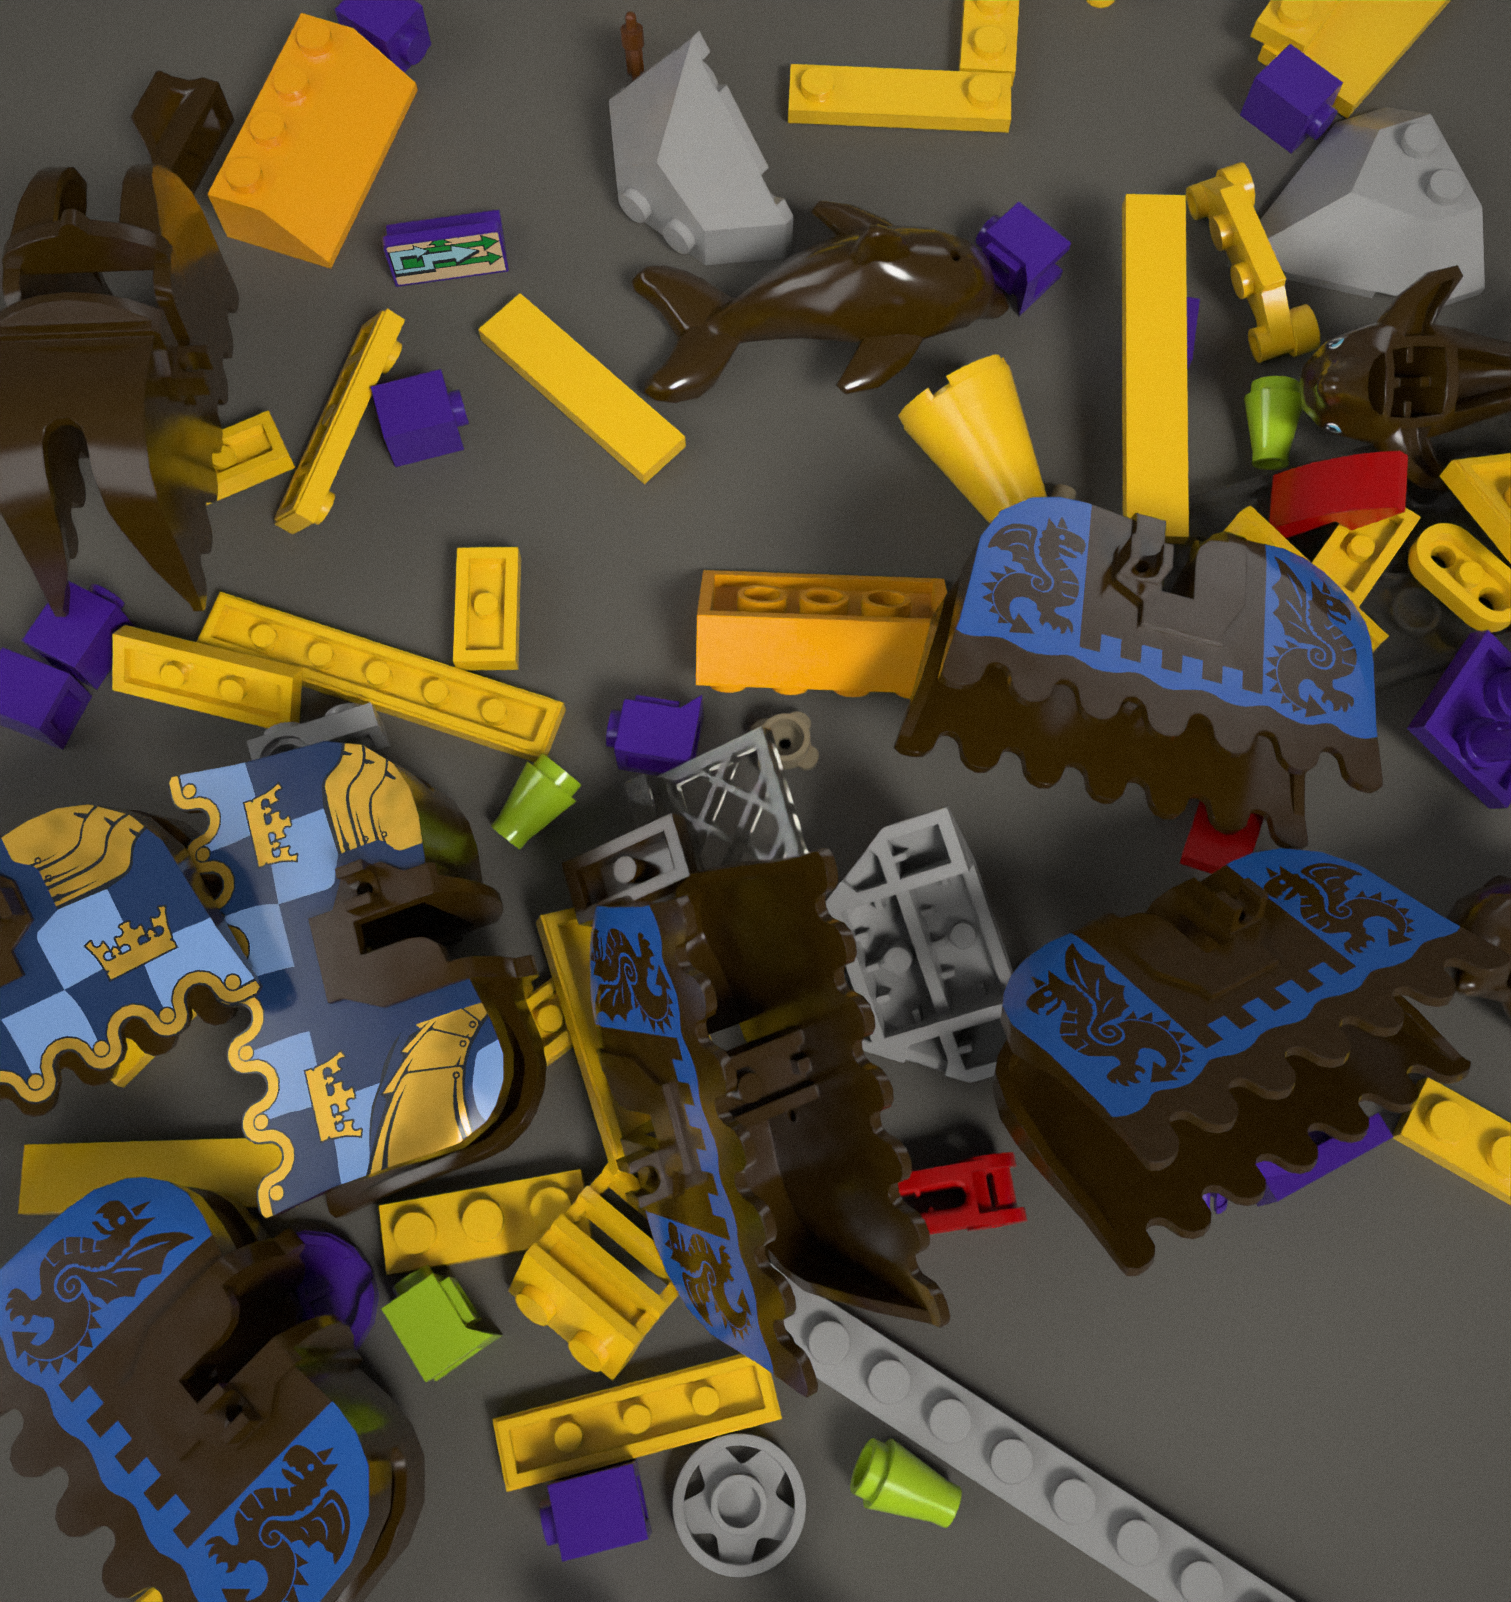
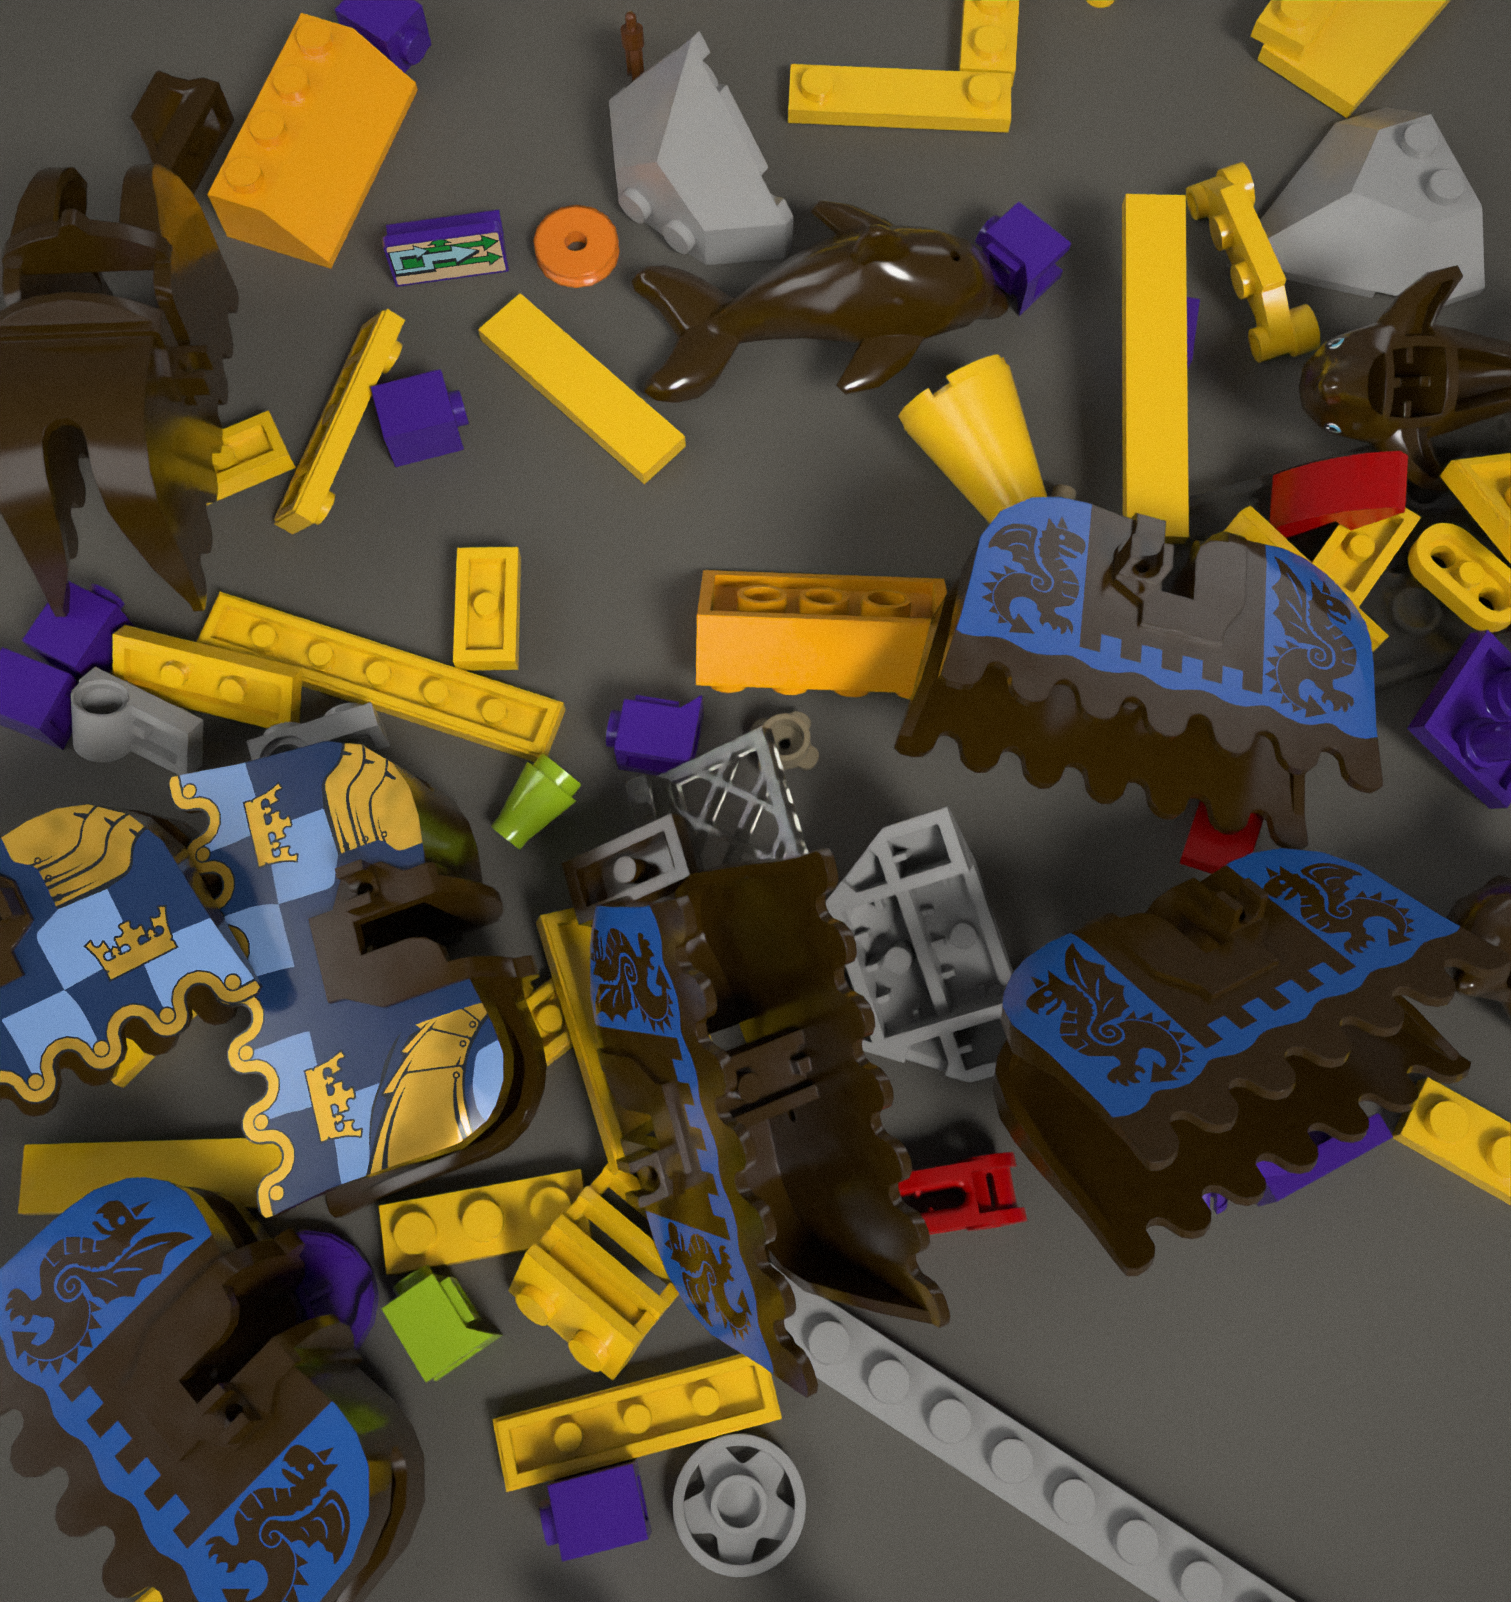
lime cone [850,1438,962,1528] -> none
dark purple brick [1240,44,1343,154] -> none
lime cone [1244,376,1302,470] -> none
none -> light grey plate [71,667,203,775]
none -> orange piece [533,205,620,288]

